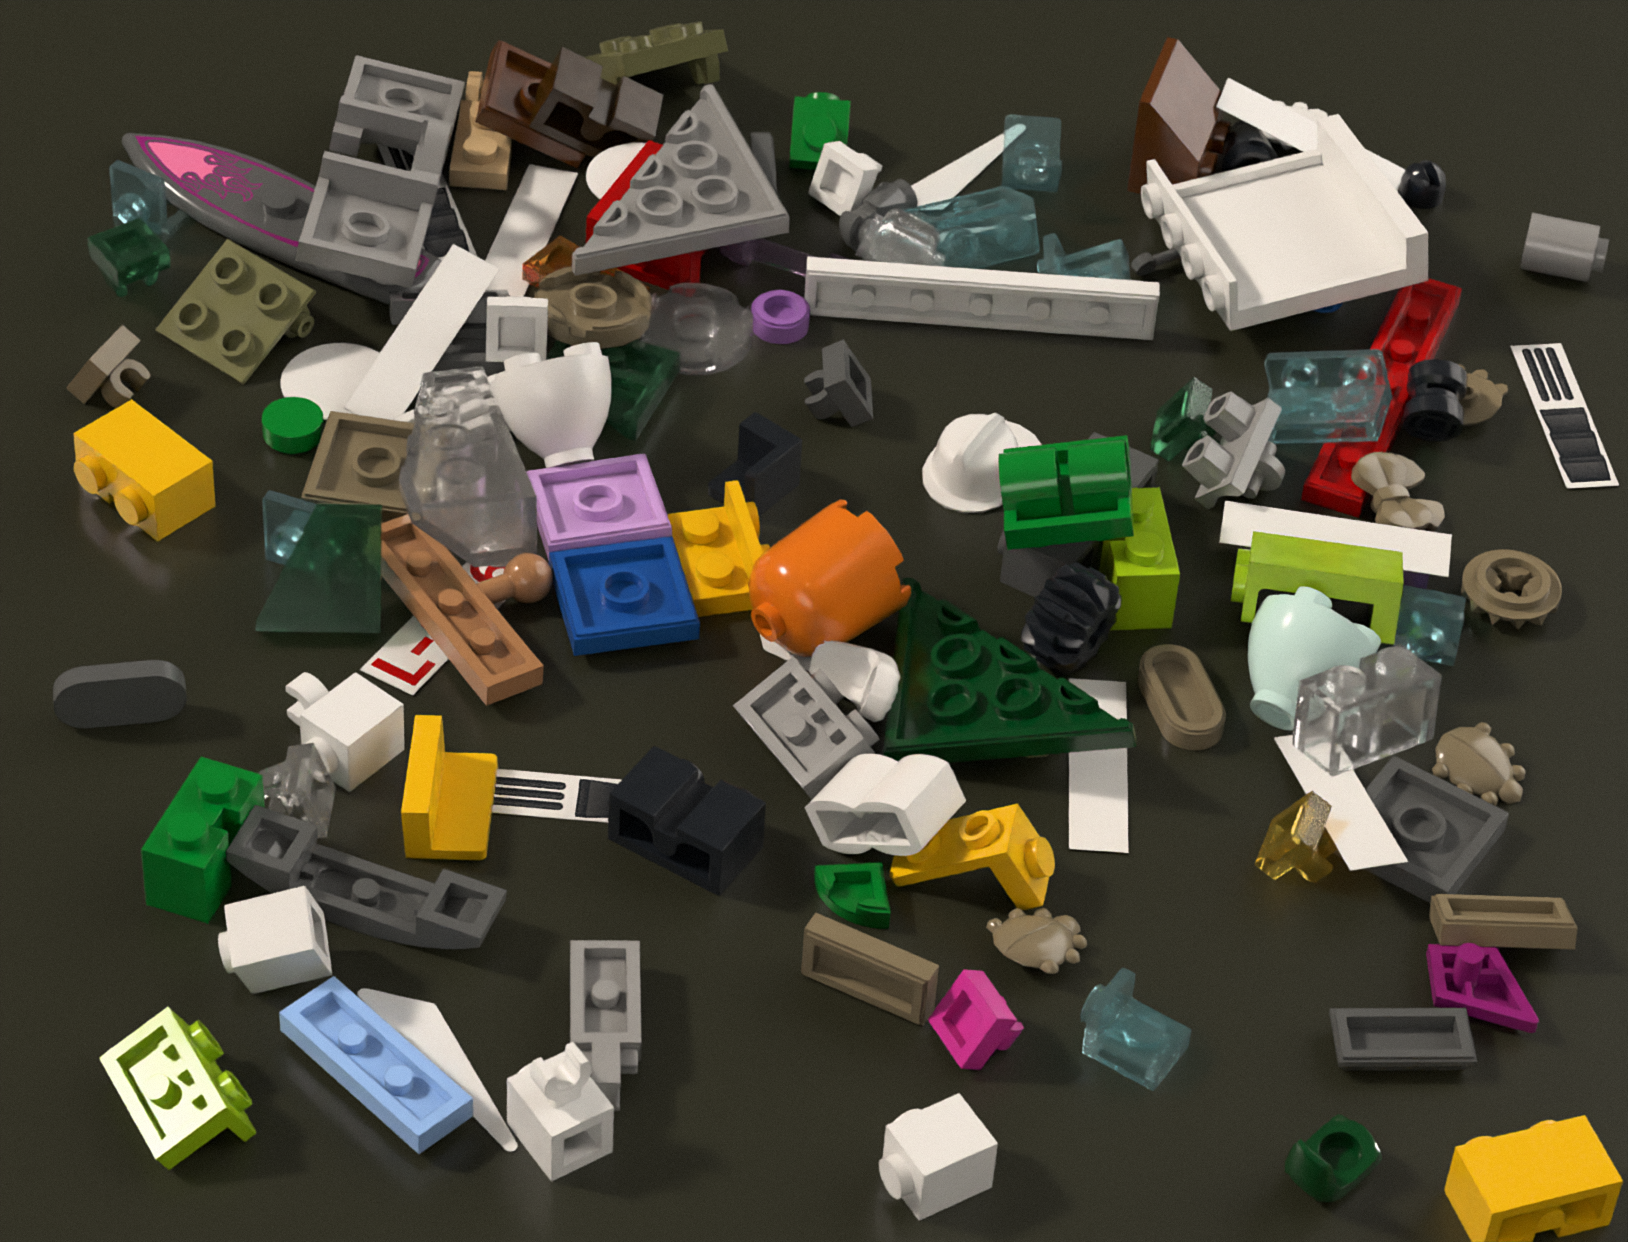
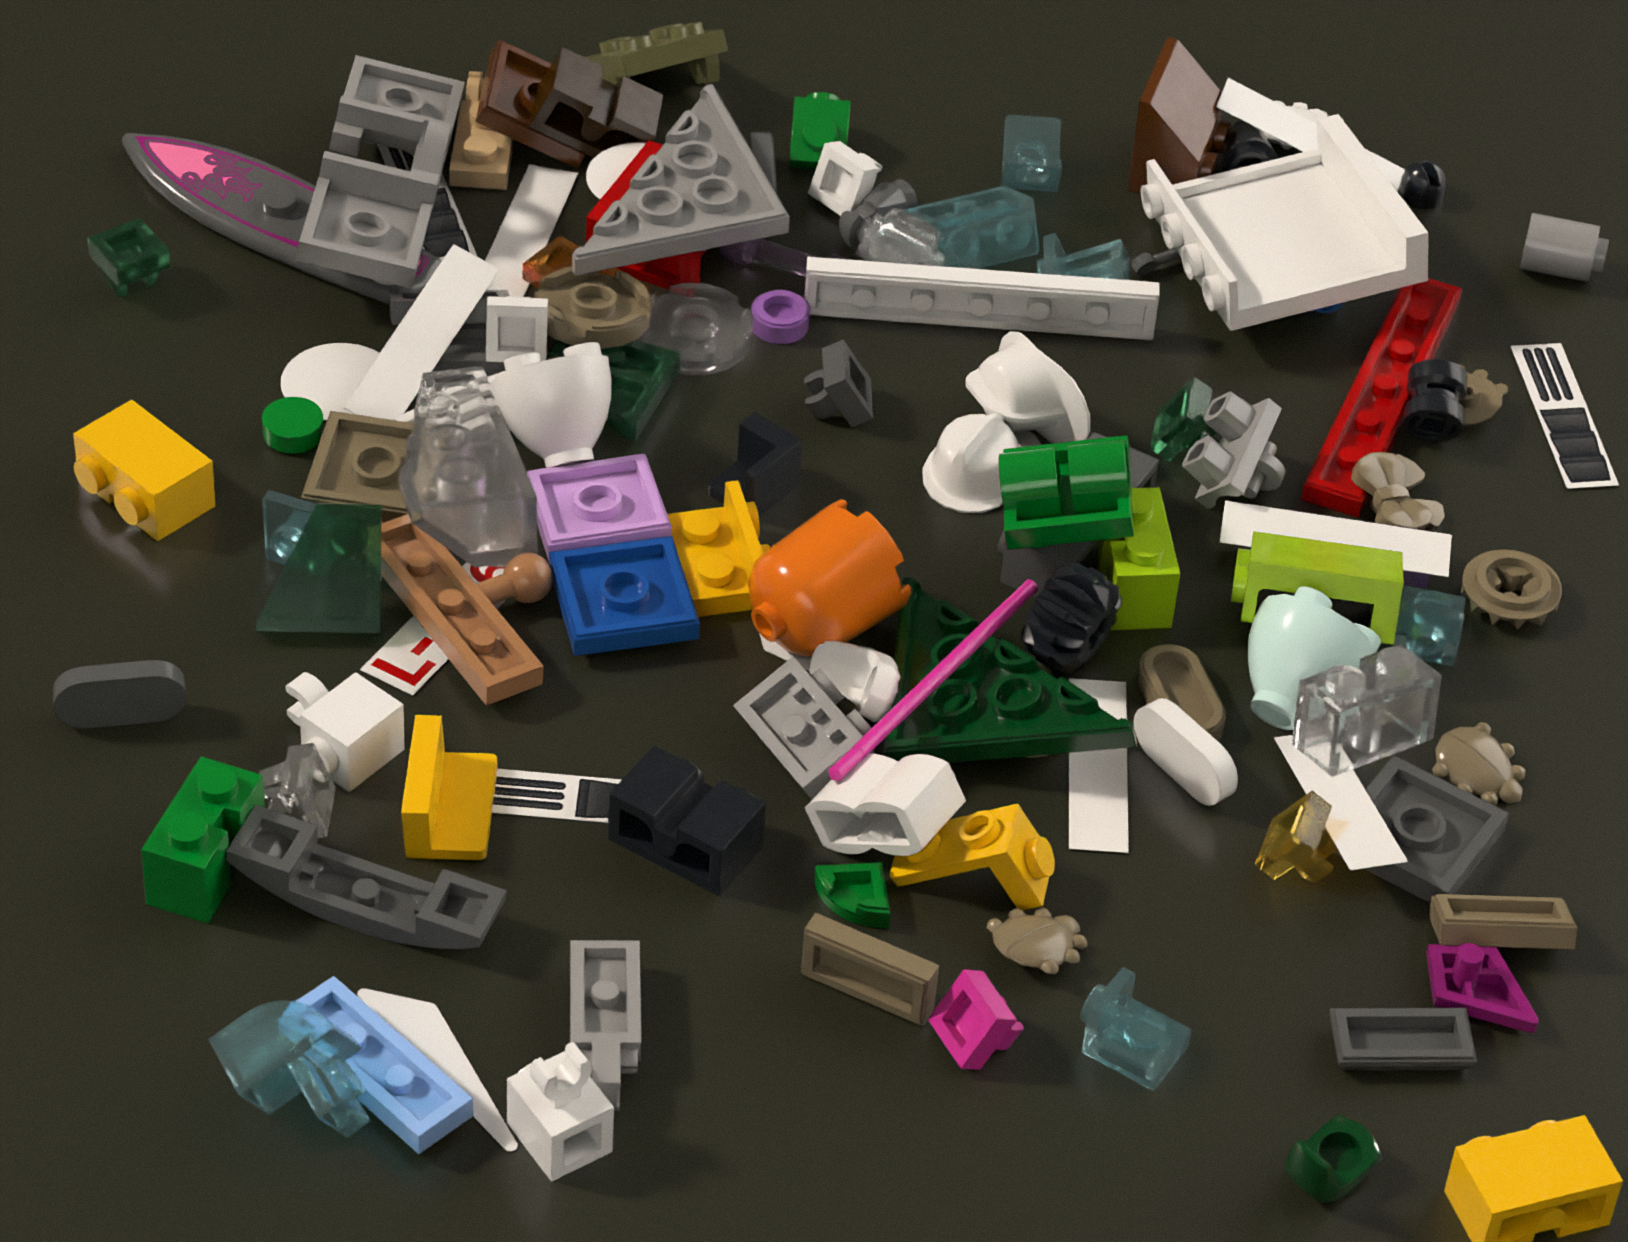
dark tan tile [66,324,151,408] -> none
bracket [99,1007,257,1170] -> none
clear light blue bracket [109,160,191,245] -> none
olive hinge [155,239,316,385] -> none
white brick [218,886,332,994] -> none
white brick [879,1093,998,1221] -> none
white sticker [911,125,1026,210] -> none
clear light blue bracket [1264,349,1392,444] -> none
none -> clear light blue brick [208,1000,370,1137]
none -> dark pink axle [828,579,1038,782]
none -> white piece [965,331,1091,443]
none -> white tile [1134,698,1238,806]

